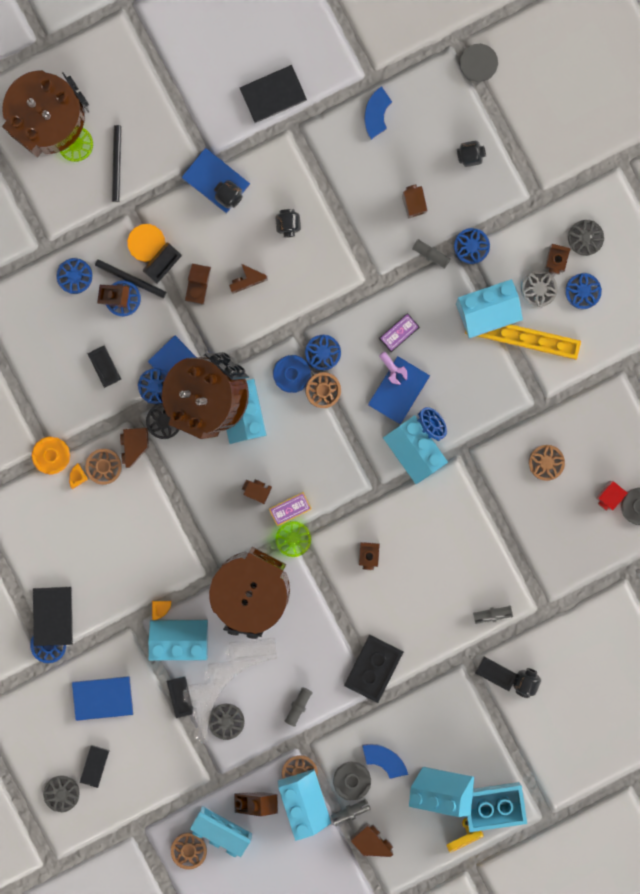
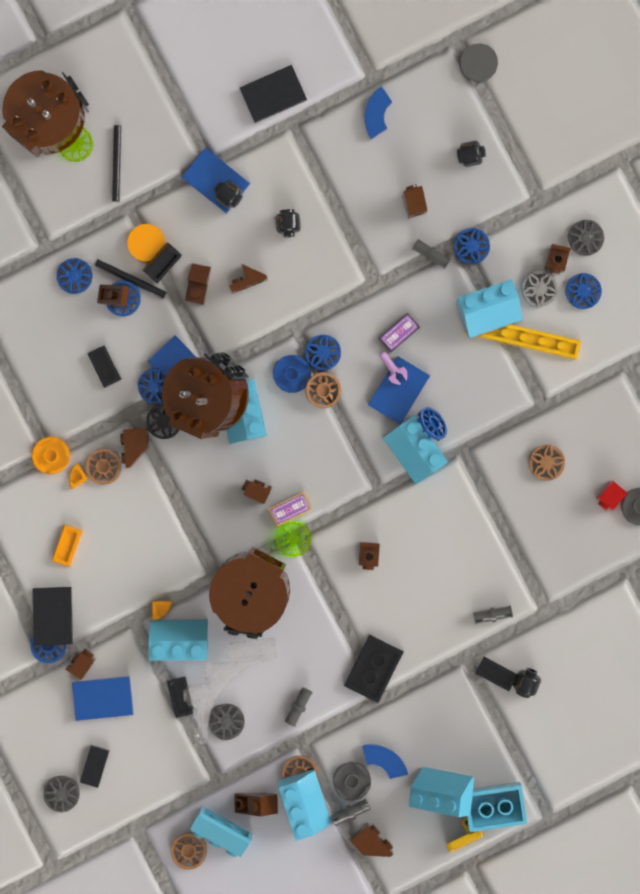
none -> light orange tile [52,524,83,567]
none -> reddish brown brick [65,648,96,680]

